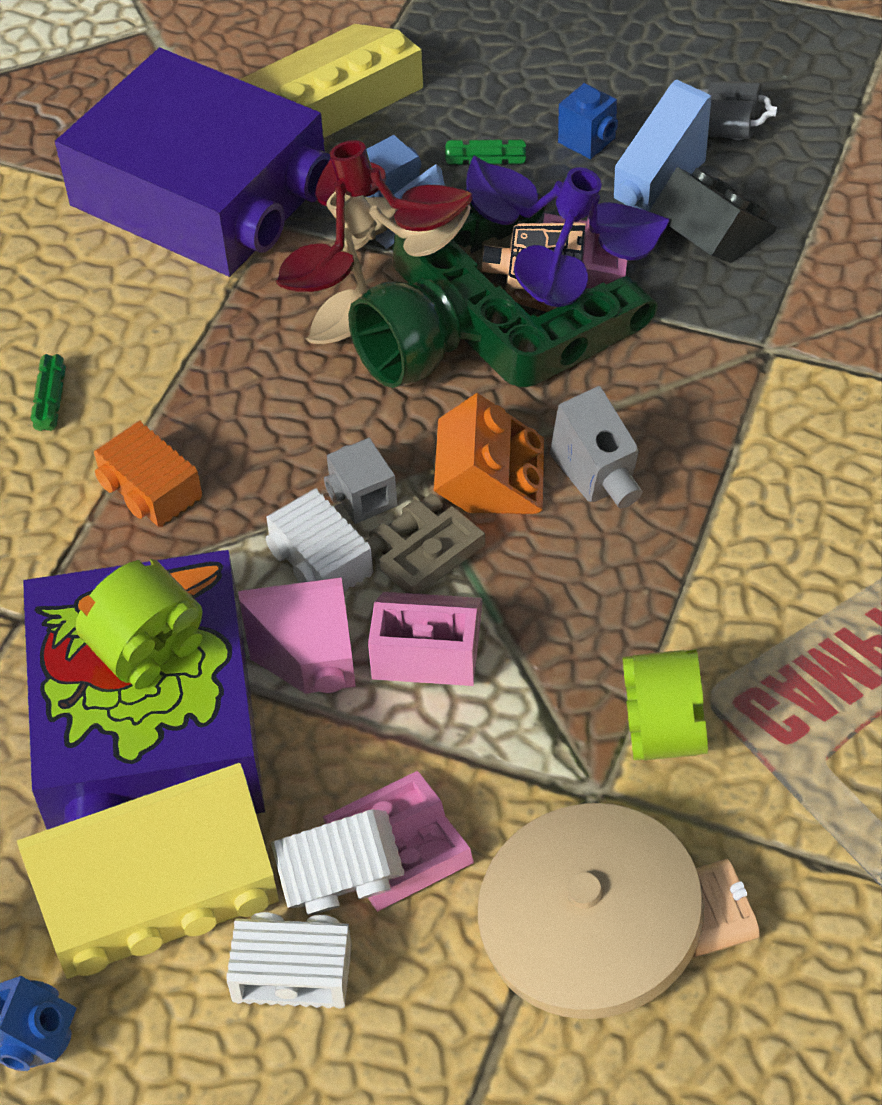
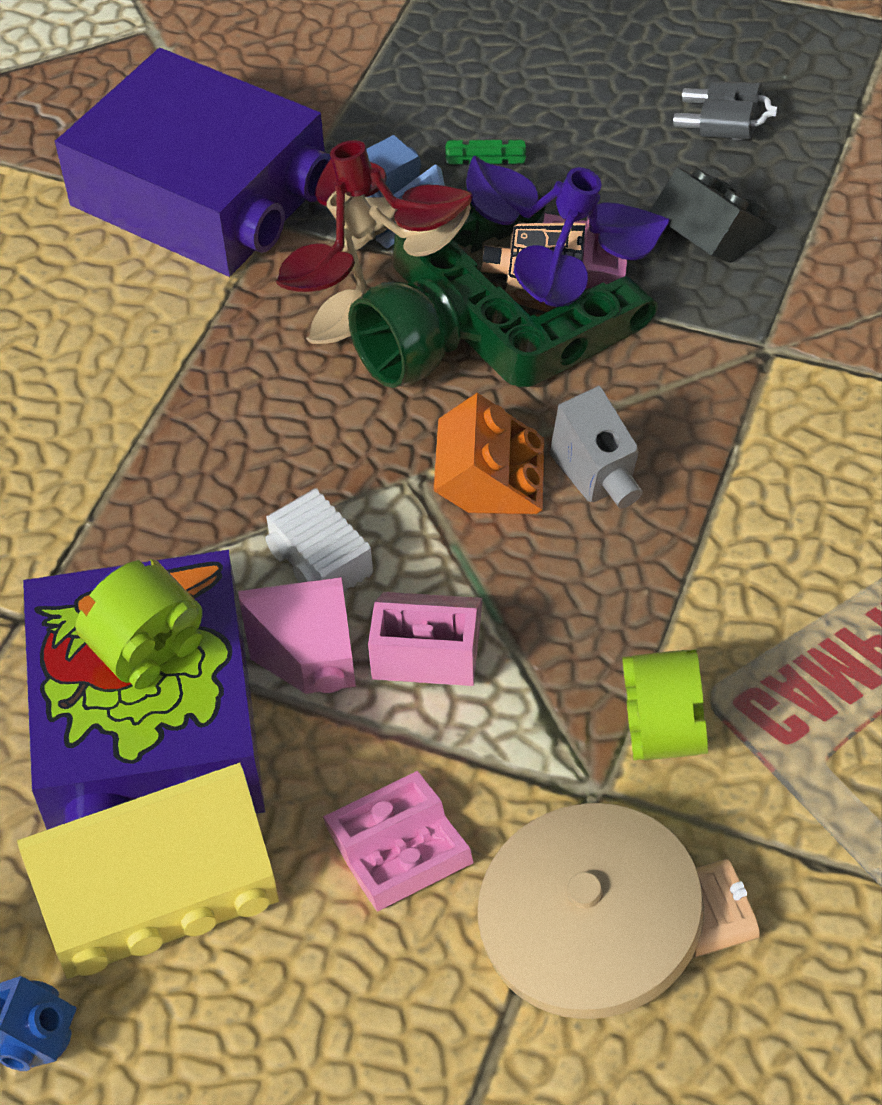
green axle [30,354,66,431] -> none
orange brick [94,420,202,527] -> none
white brick [227,912,352,1009] -> none
light yellow slope [239,24,423,138] -> none
white brick [271,809,404,915] -> none
light grey brick [324,438,397,524] -> none
dark tan plate [365,493,485,594] -> none
blue brick [558,83,618,159] -> none
light blue slope [614,79,712,211] -> none

